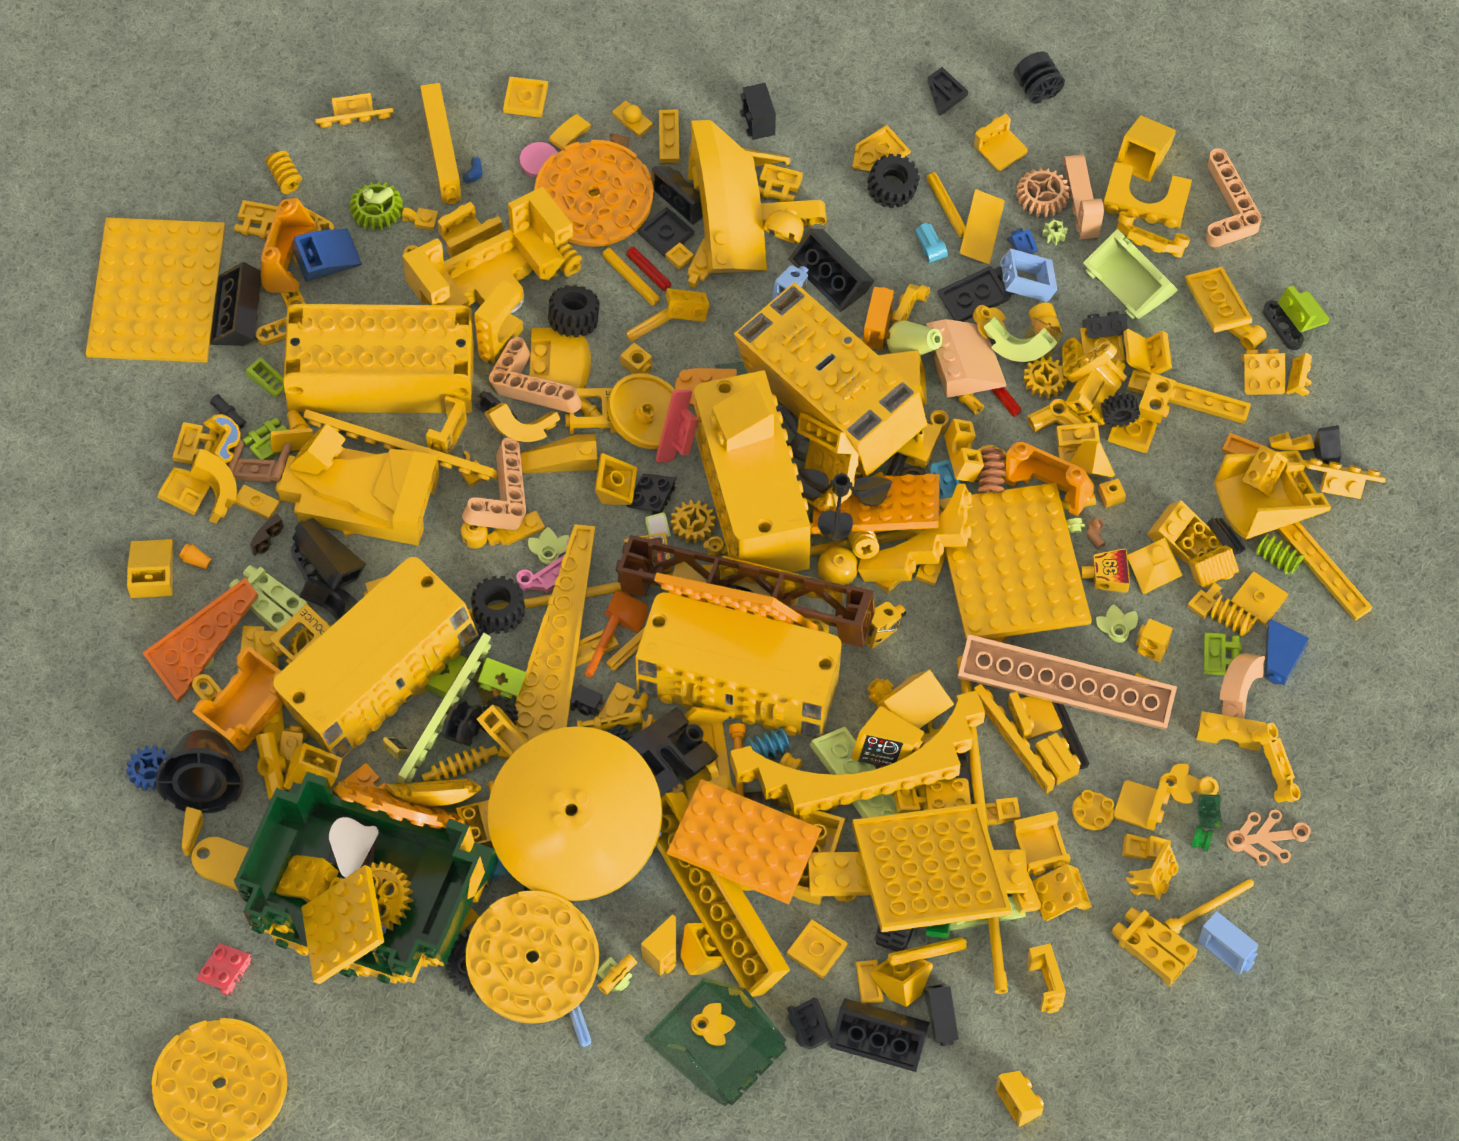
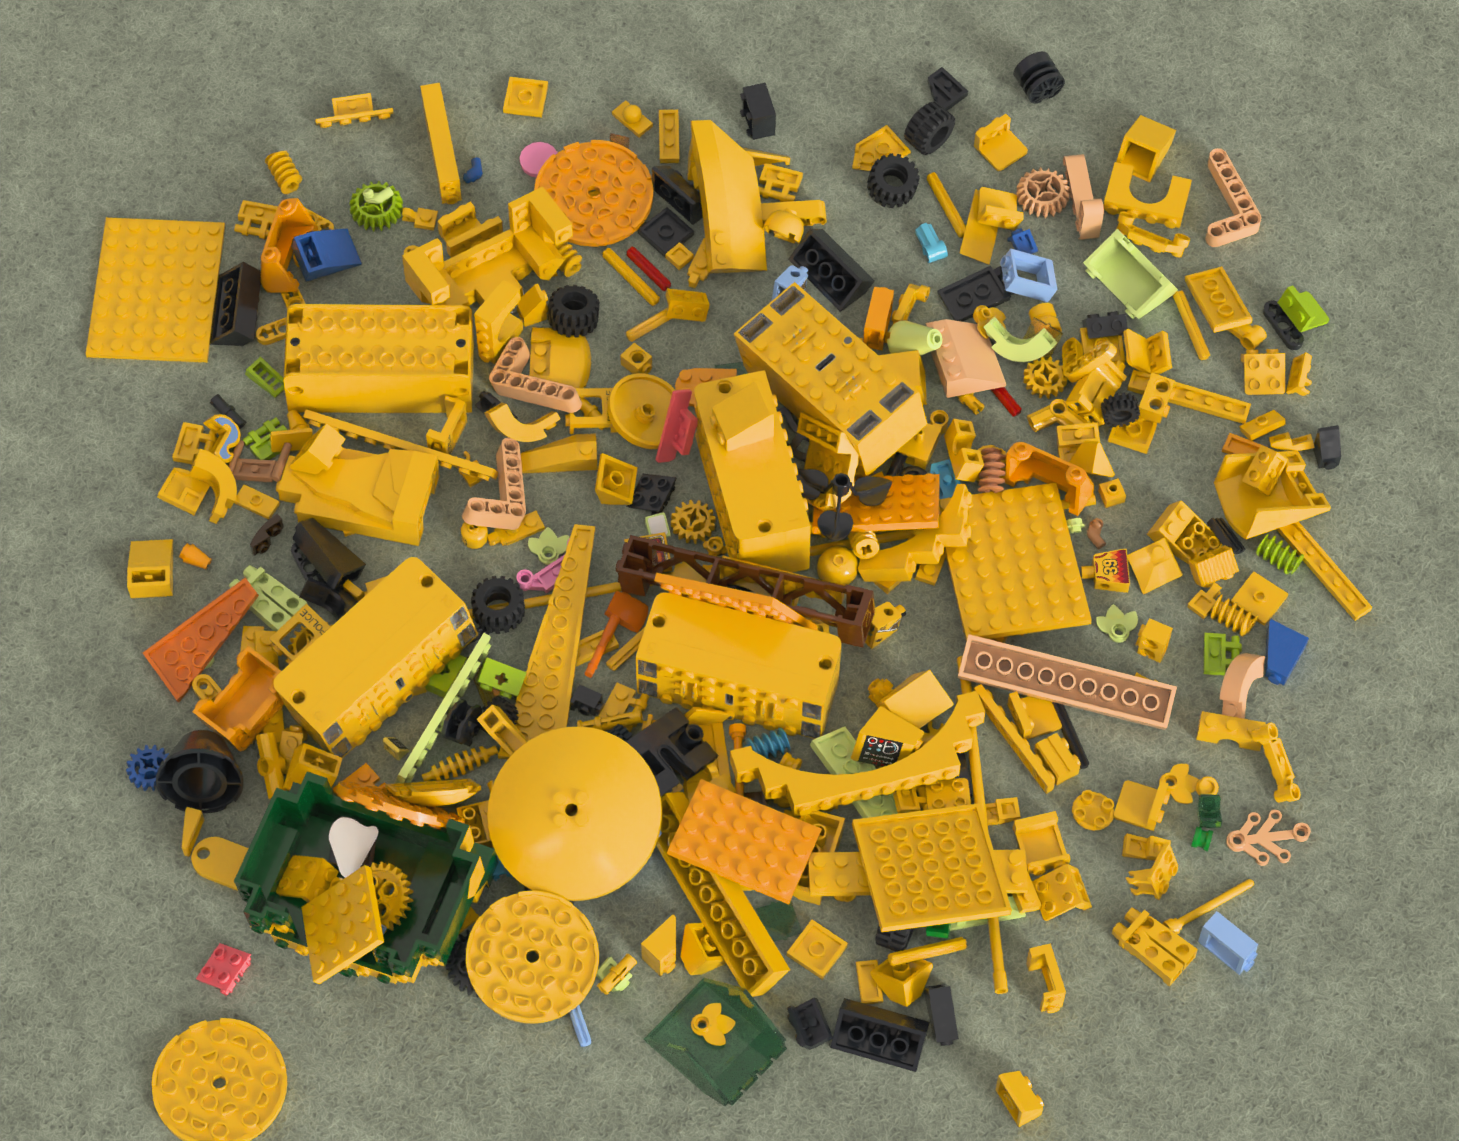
yellow slope [549,114,591,150] -> none
yellowish green gear [1042,219,1068,245] -> none
yellow bracket [1302,458,1386,499] -> none
none -> yellow tile [343,580,365,602]
none -> yellow slope [517,284,549,327]
none -> clear green piece [756,901,802,942]
none -> black tyre [904,101,955,155]
none -> yellow bracket [977,187,1023,231]
none -> yellow axle [1173,290,1210,360]
none -> yellow plate [1239,410,1286,441]

